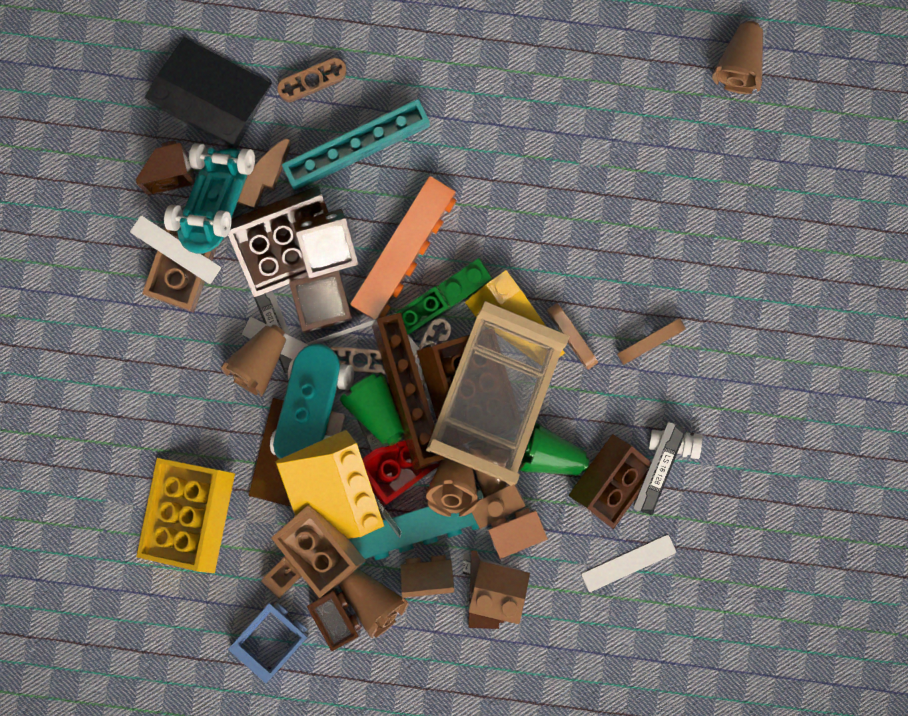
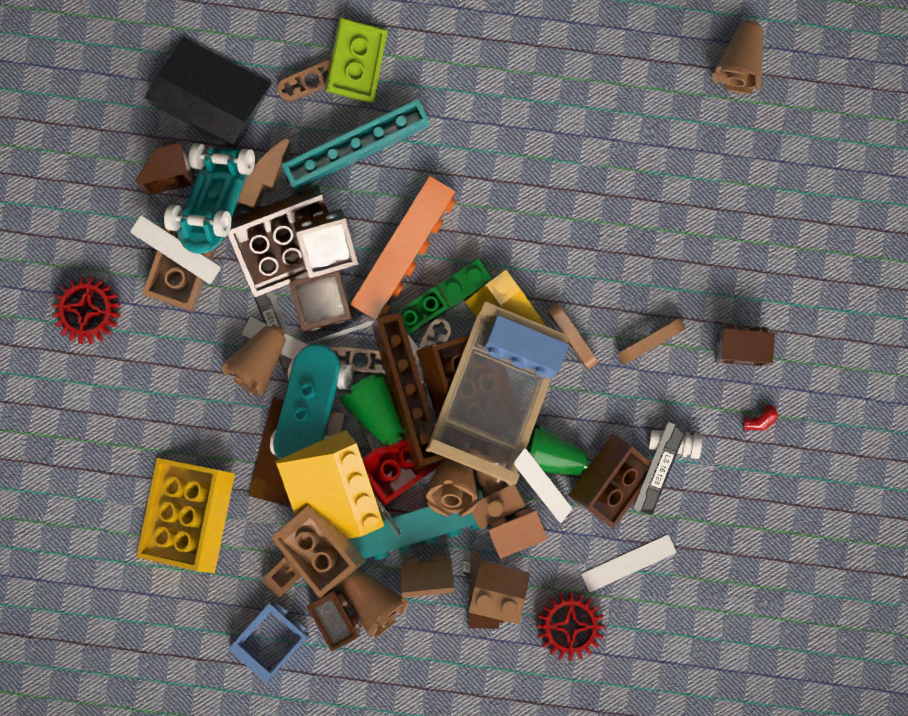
none -> red gear [52,276,121,344]
none -> lime tile [324,18,388,104]
none -> medium blue brick [483,315,569,378]
none -> white sticker [514,449,572,523]
none -> red gear [536,591,605,661]
none -> reddish brown piece [715,325,775,367]
none -> red arm [743,405,778,431]

